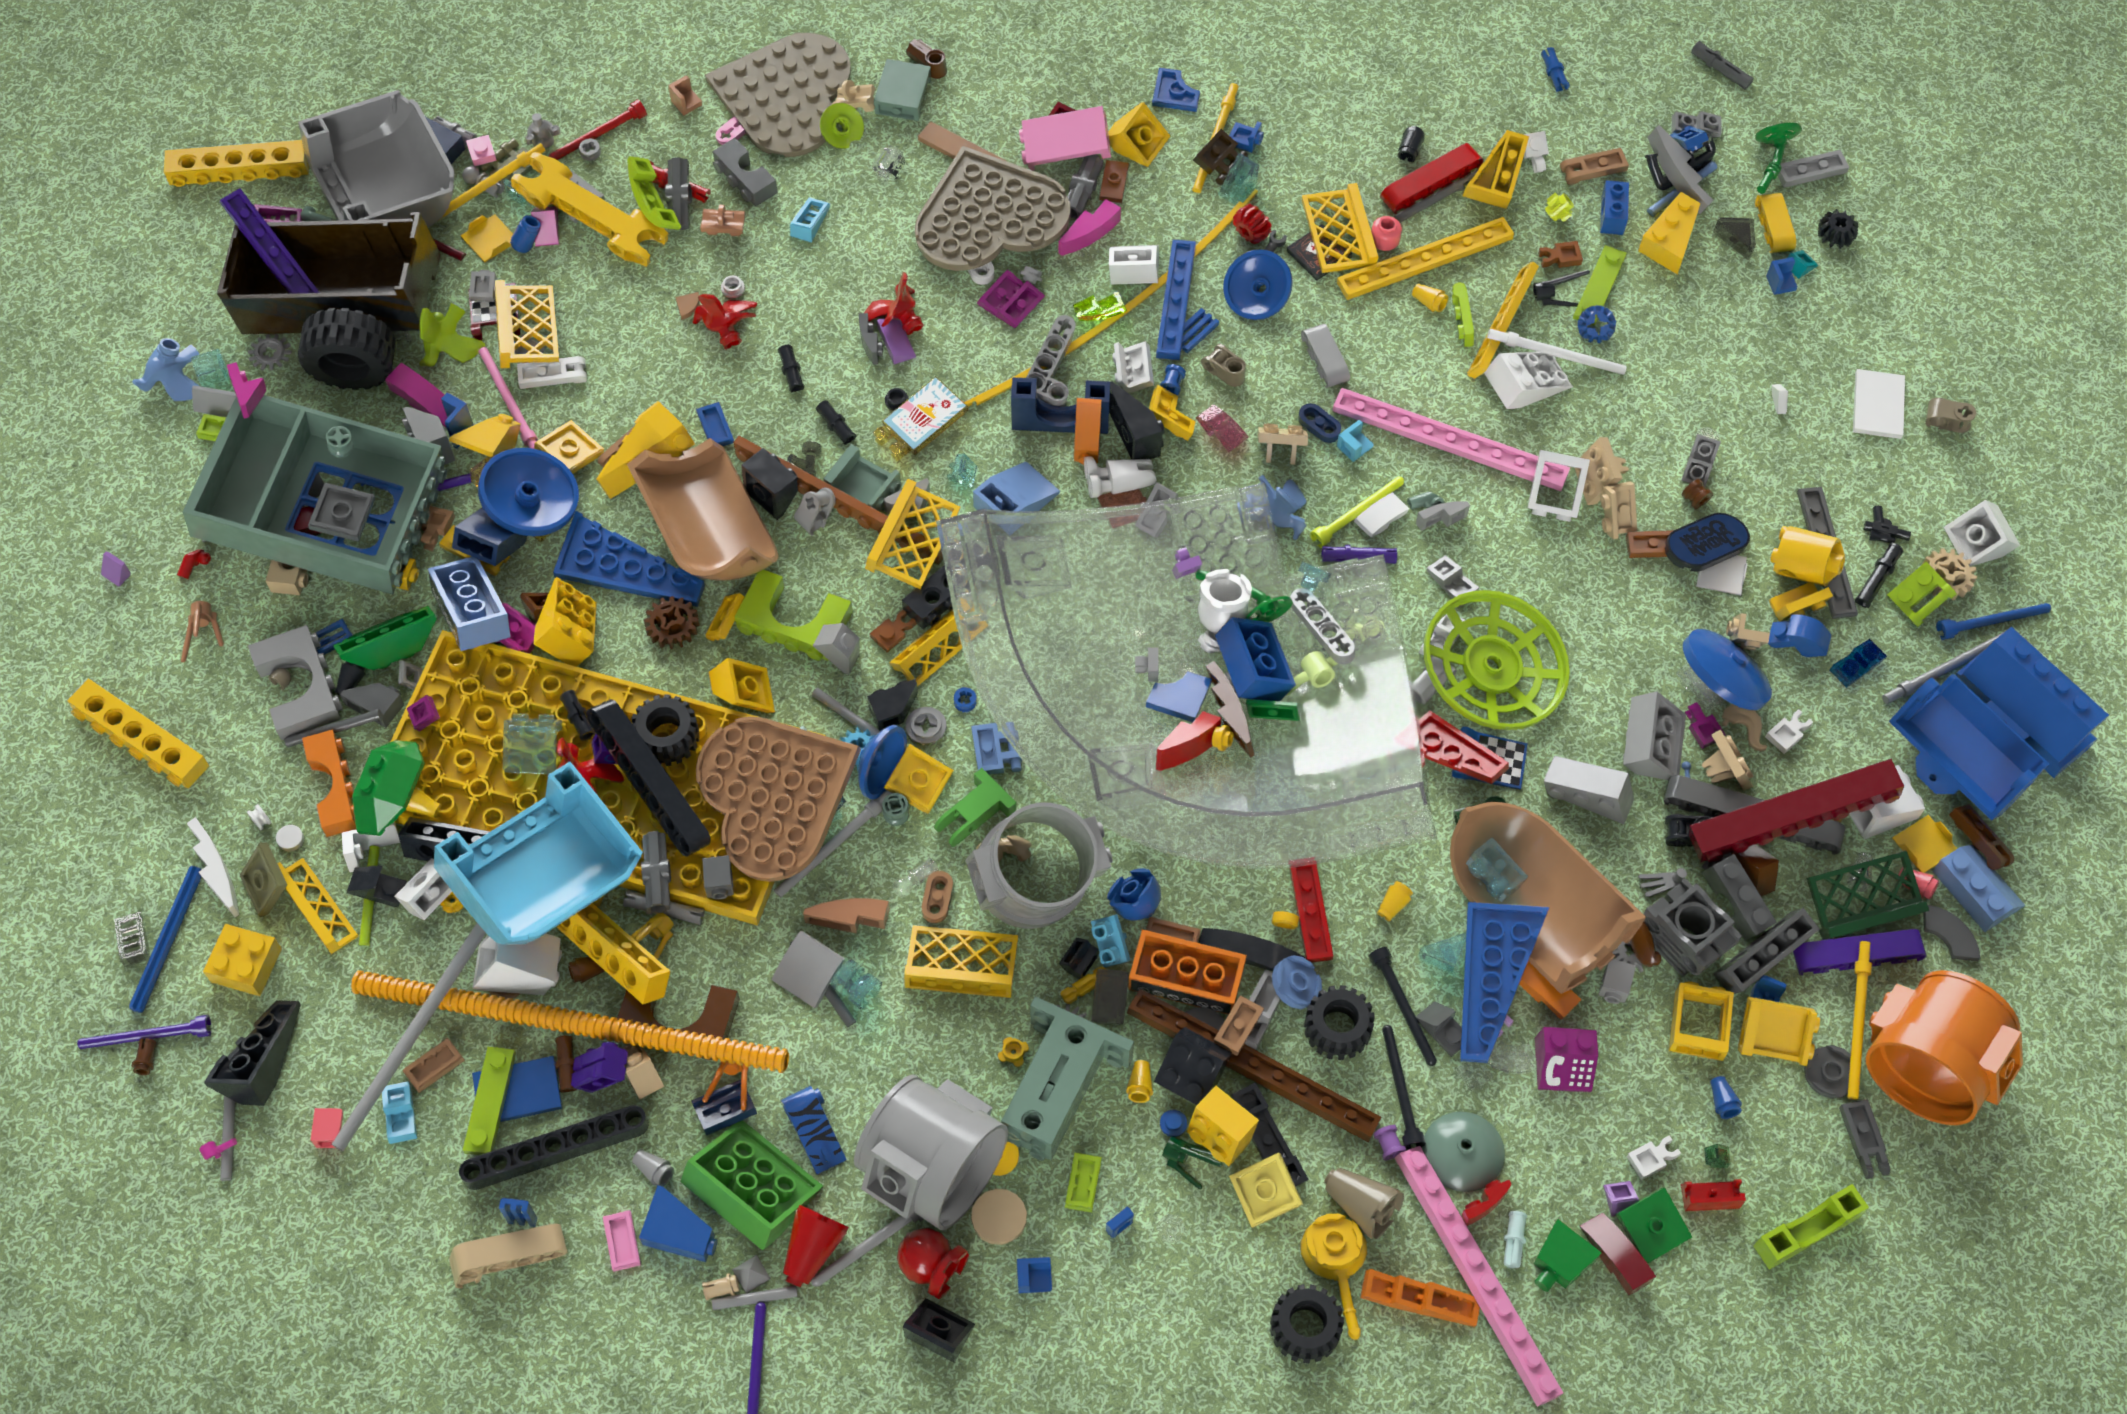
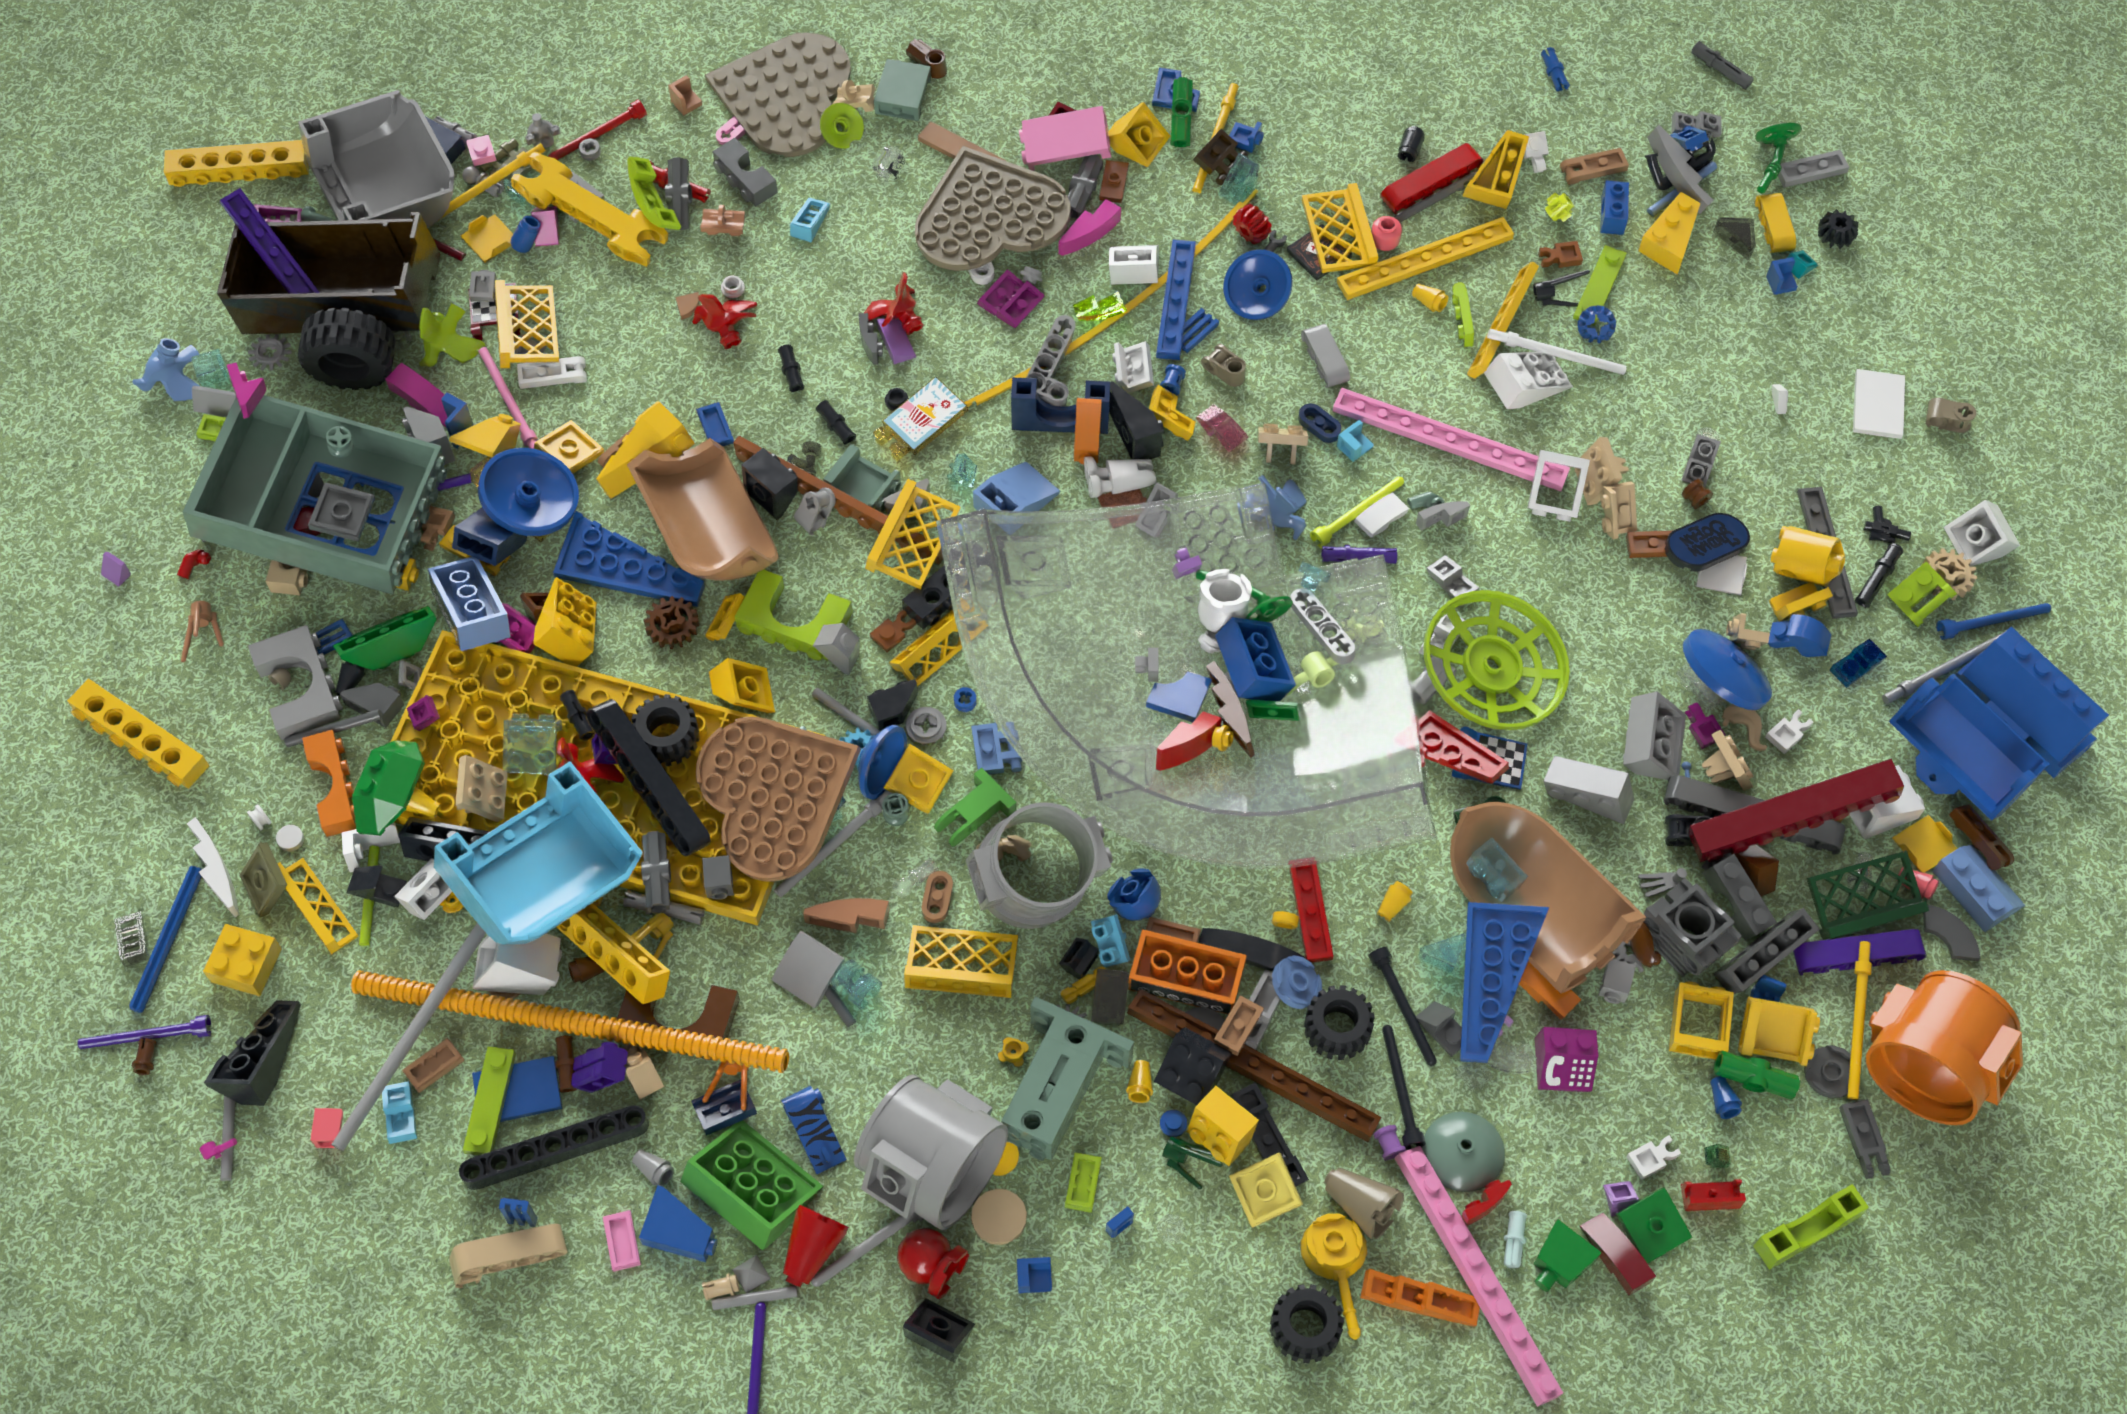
none -> tan plate [455,755,507,822]
none -> green piece [1170,77,1193,147]
none -> green piece [1713,1050,1801,1100]

